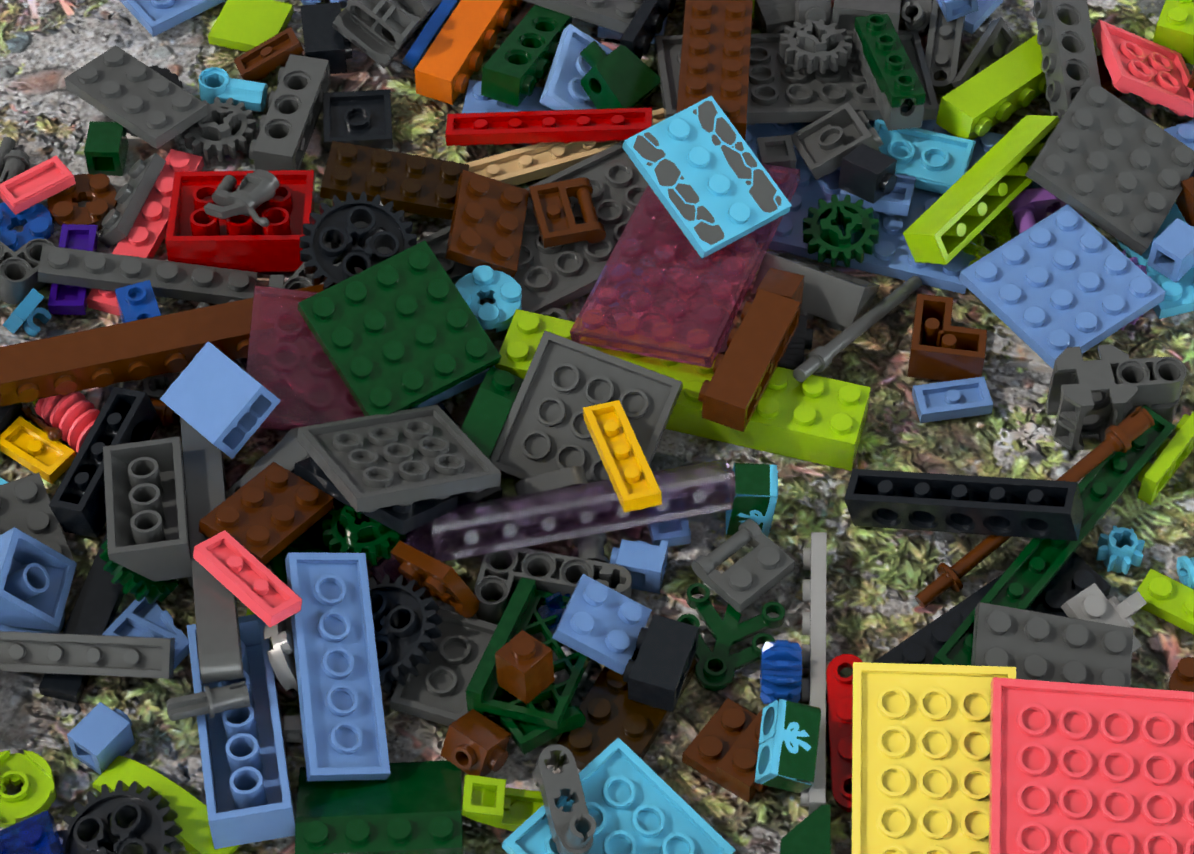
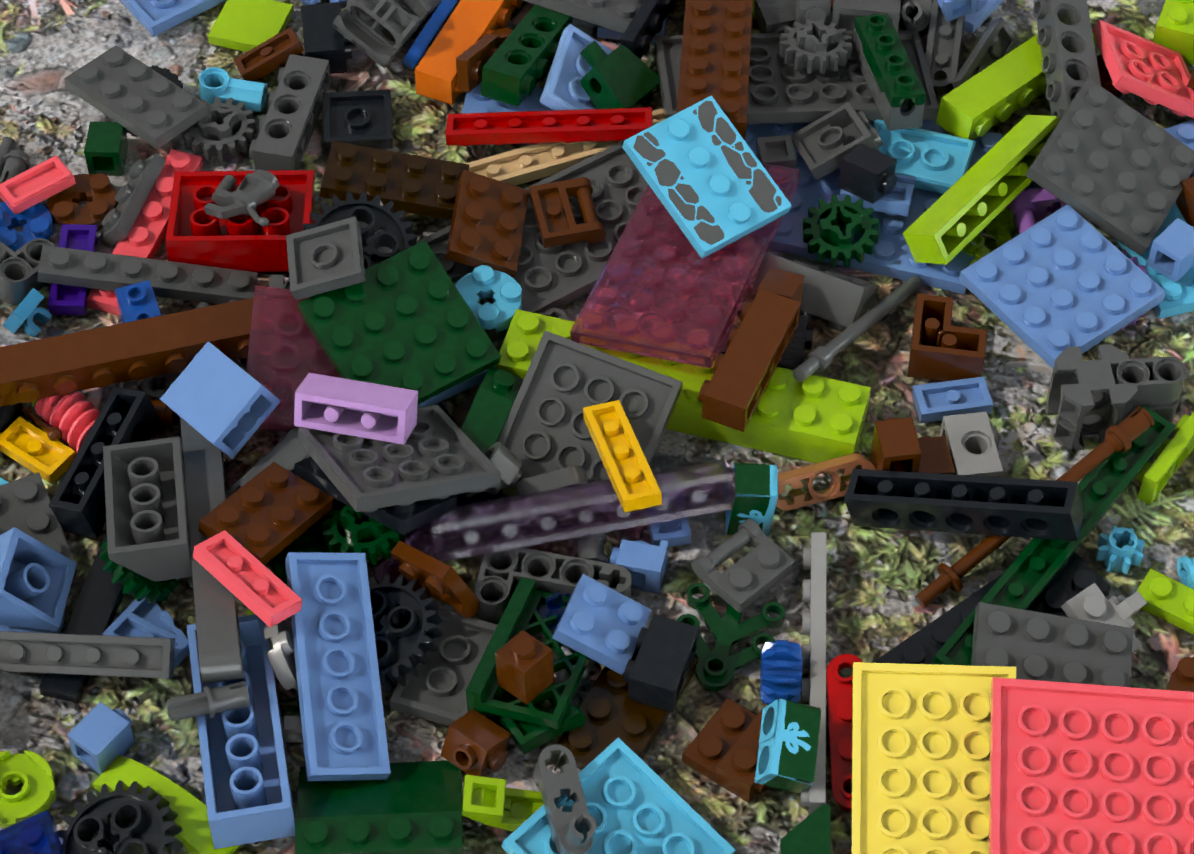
none -> dark grey plate [286,216,366,300]
none -> lavender brick [294,373,418,445]
none -> reddish brown hinge [456,28,513,92]
none -> dark grey plate [483,441,523,495]
none -> nougat beam [774,453,876,511]
none -> reddish brown brick [870,417,955,475]
none -> light grey brick [940,411,1007,478]

